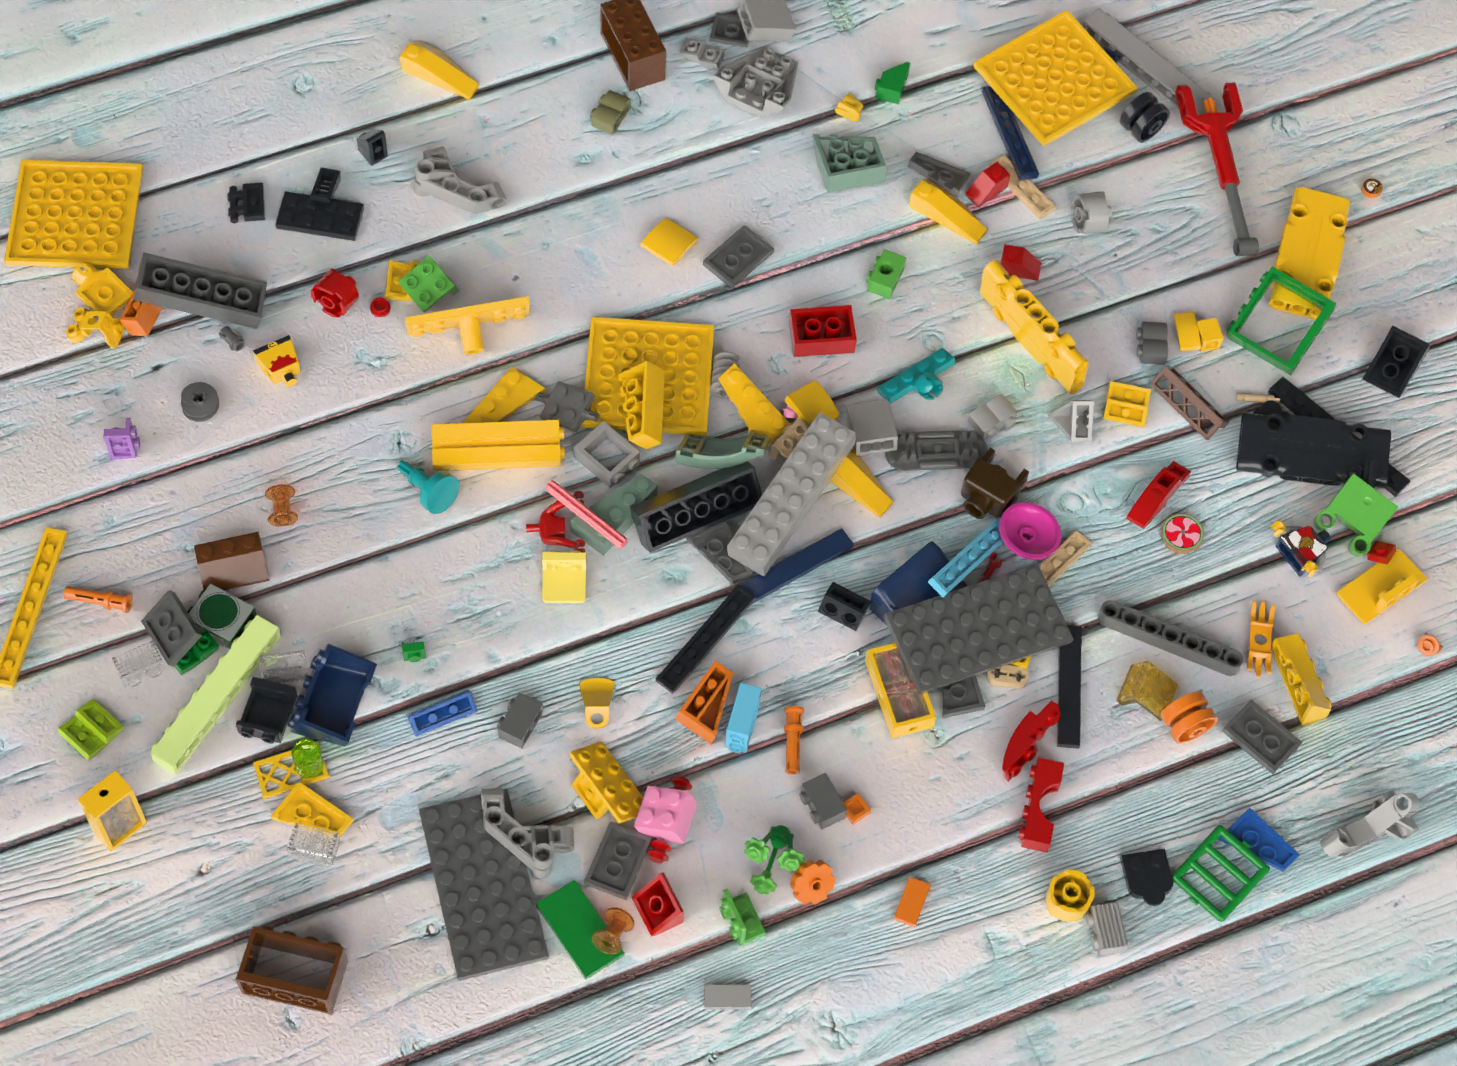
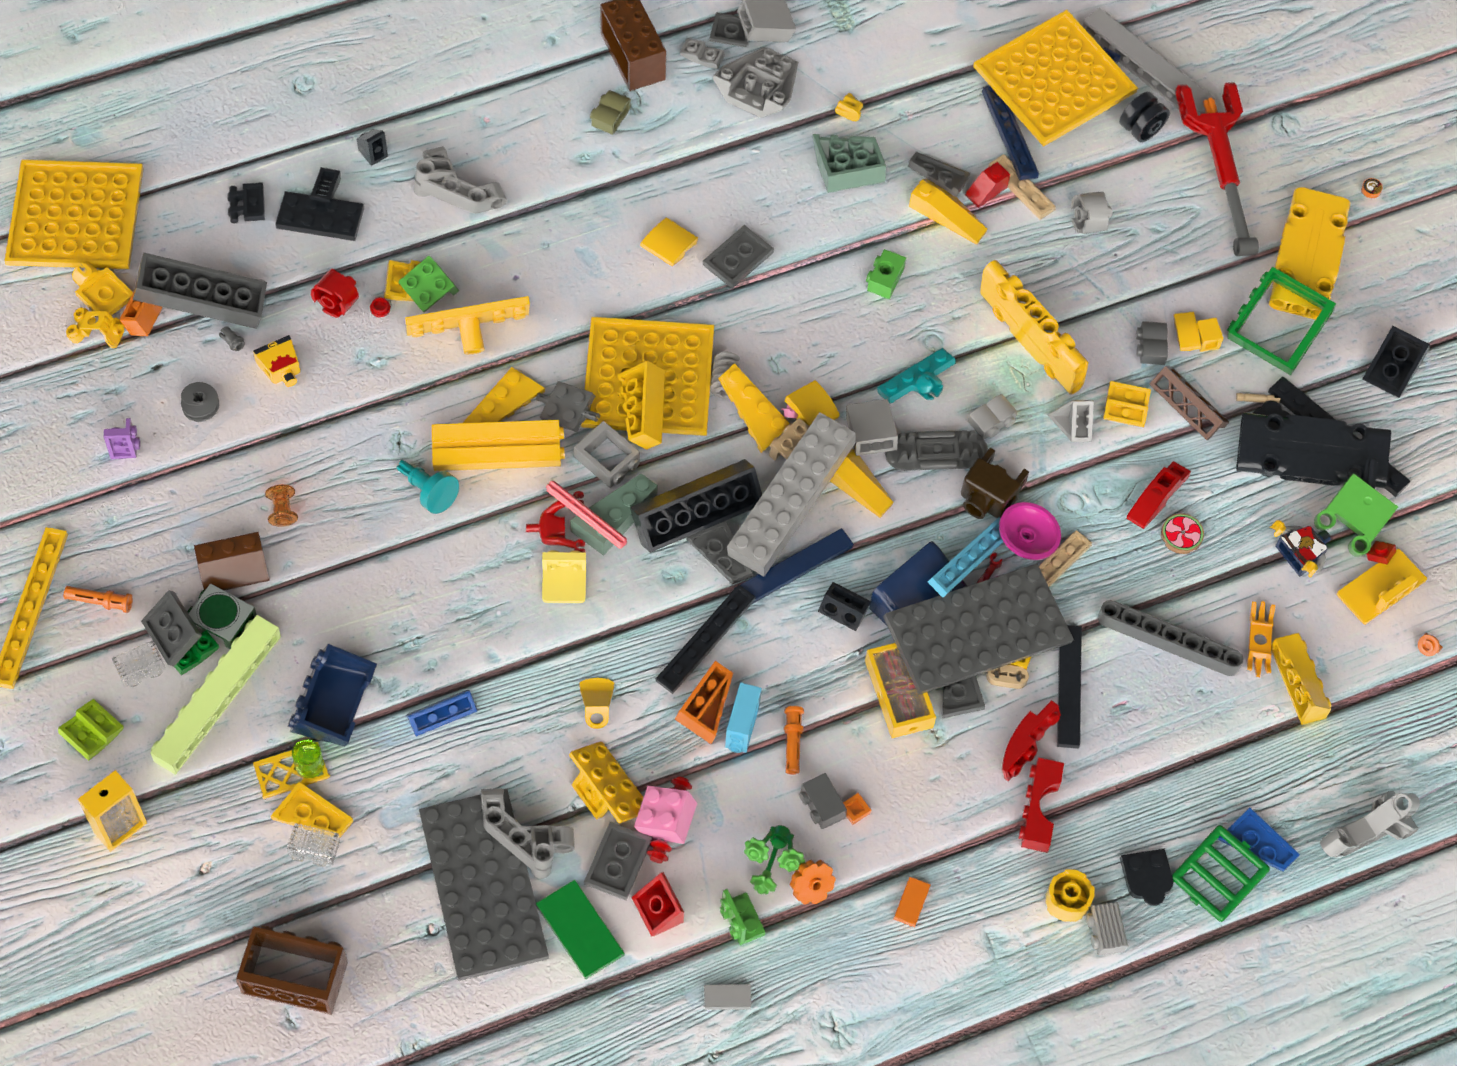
black panel [236,677,298,744] -> none
clear brick [260,650,308,683] -> none
yellow wedge [400,40,479,100] -> none
green plate [402,641,426,662] -> none
dark grey brick [497,693,543,749] -> none
clear orange hose [592,907,635,955] -> none
sand green wedge [675,430,770,469] -> none
red brick [789,305,857,357] -> none
green slope [874,62,910,104] -> none
red slope [1000,244,1041,281] -> none
clear yellow bracket [1116,661,1178,721] -> none
orange wheel [1160,691,1218,744] -> none
dark grey plate [1222,700,1303,774] -> none

